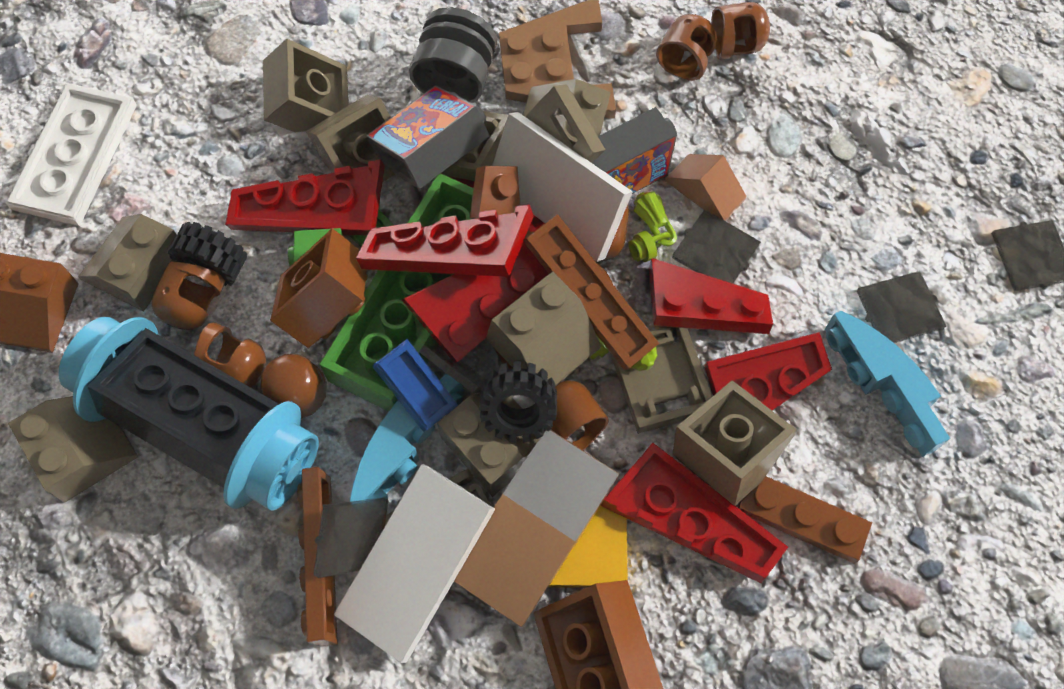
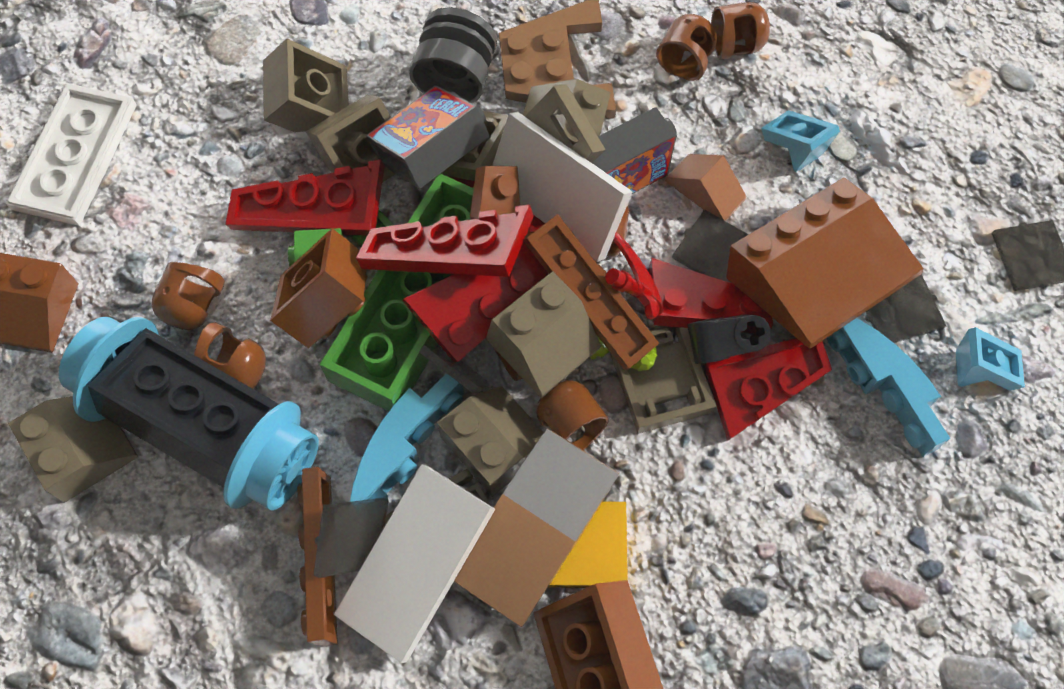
dark tan slope [78,214,177,312] -> none
black tyre [168,222,247,286] -> none
dark orange helmet [261,354,327,419] -> none
blue tile [372,339,458,432] -> none
black tyre [479,361,557,443] -> none
red wing [601,443,788,583] -> none
lime piece [628,191,677,262] -> none
dark tan slope [672,381,797,506] -> none
dark orange plate [738,476,873,564] -> none
none -> red piece [605,232,663,320]
none -> black piece [687,315,771,364]
none -> dark orange slope [726,177,924,349]
none -> medium azure slope [761,110,840,172]
none -> medium azure slope [956,327,1025,391]

